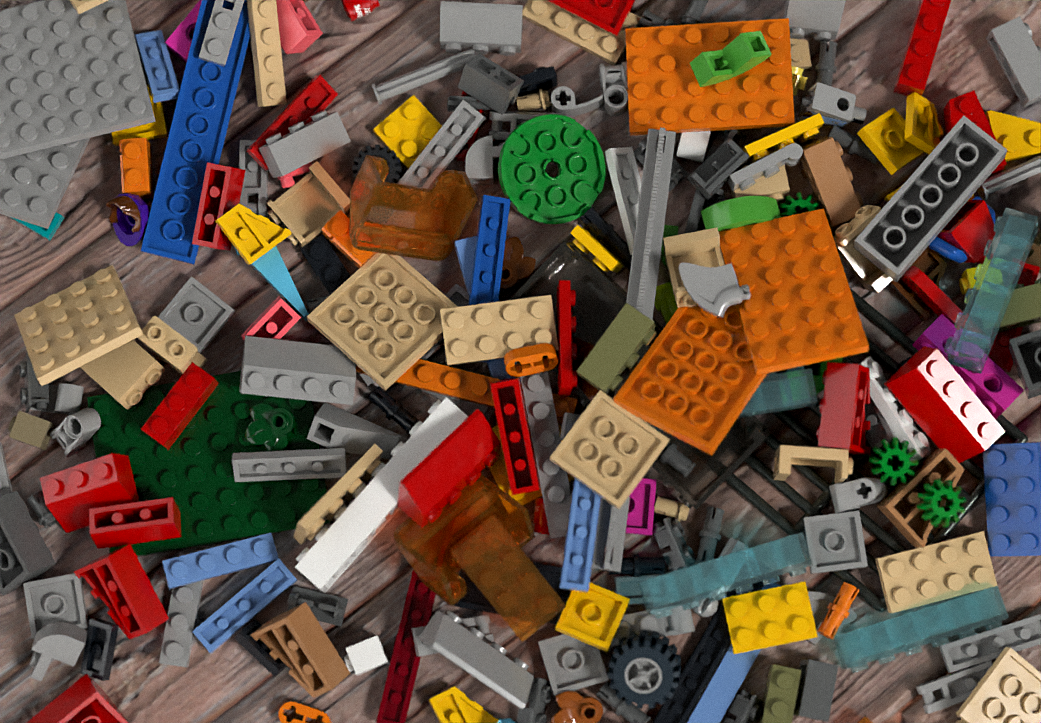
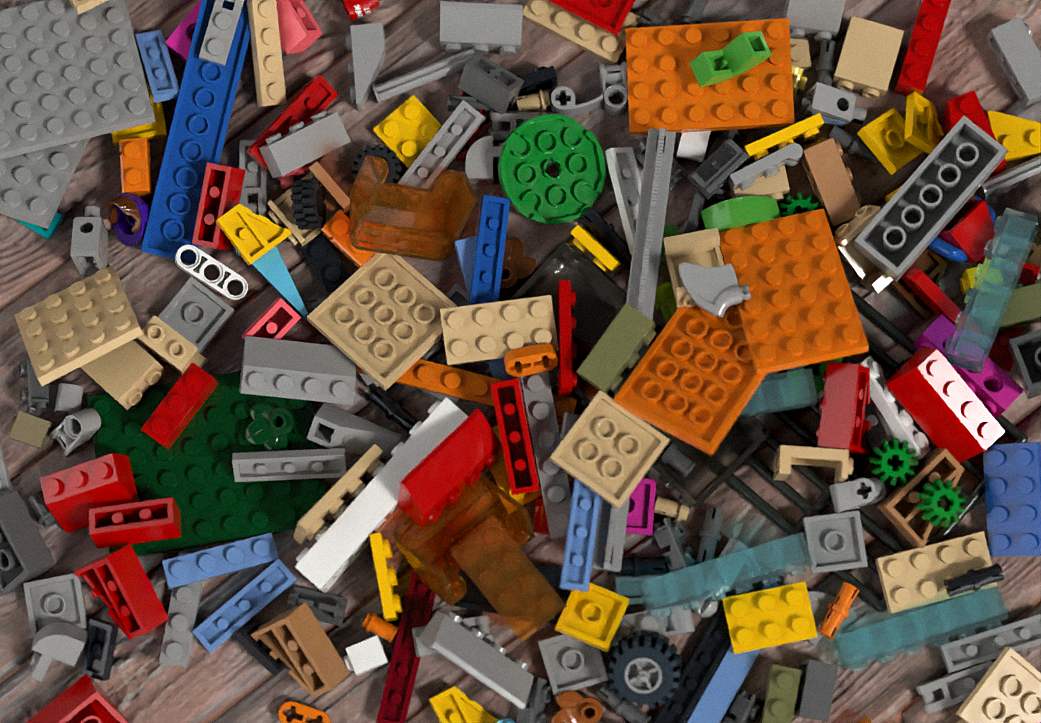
none -> light grey torso [70,206,108,275]
none -> white beam [175,245,248,301]
none -> black tyre [291,179,326,230]
none -> light grey slope [346,23,386,111]
none -> orange pin [361,612,399,643]
none -> yellow plate [369,532,403,622]
none -> tan panel [832,16,904,99]
none -> black pin [944,563,1004,597]

